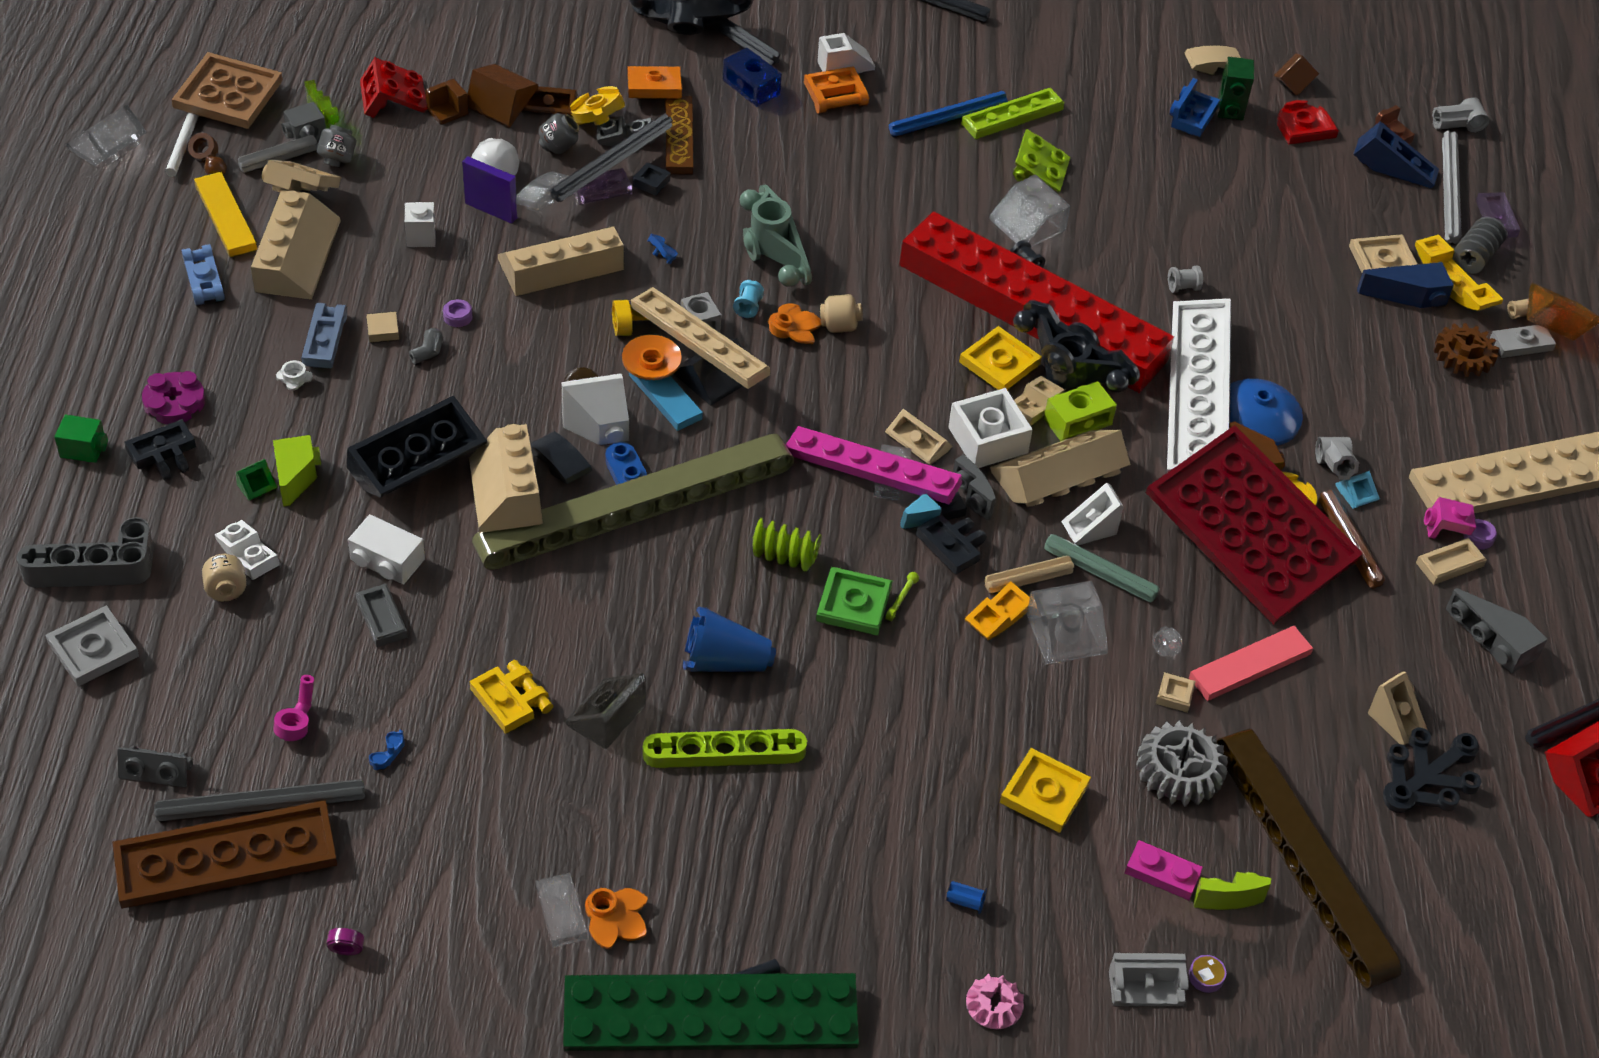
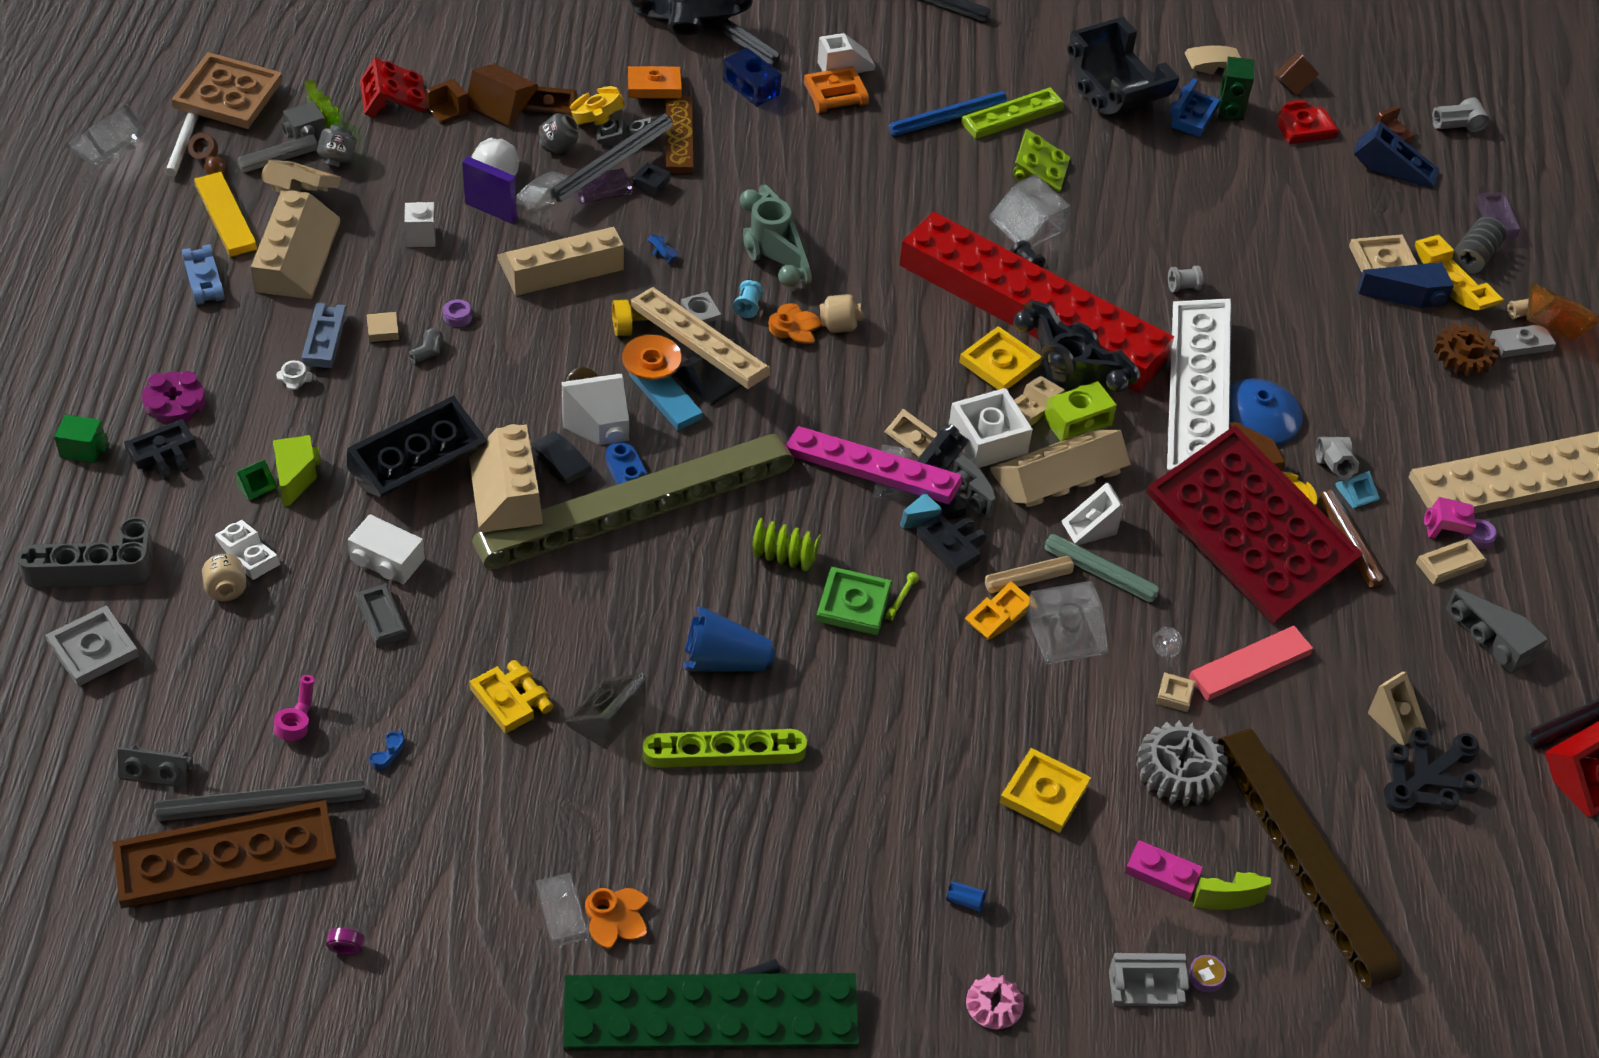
light grey axle [1442,131,1462,244] -> none
none -> black hinge [916,423,970,470]
none -> black cylinder [1067,16,1180,114]

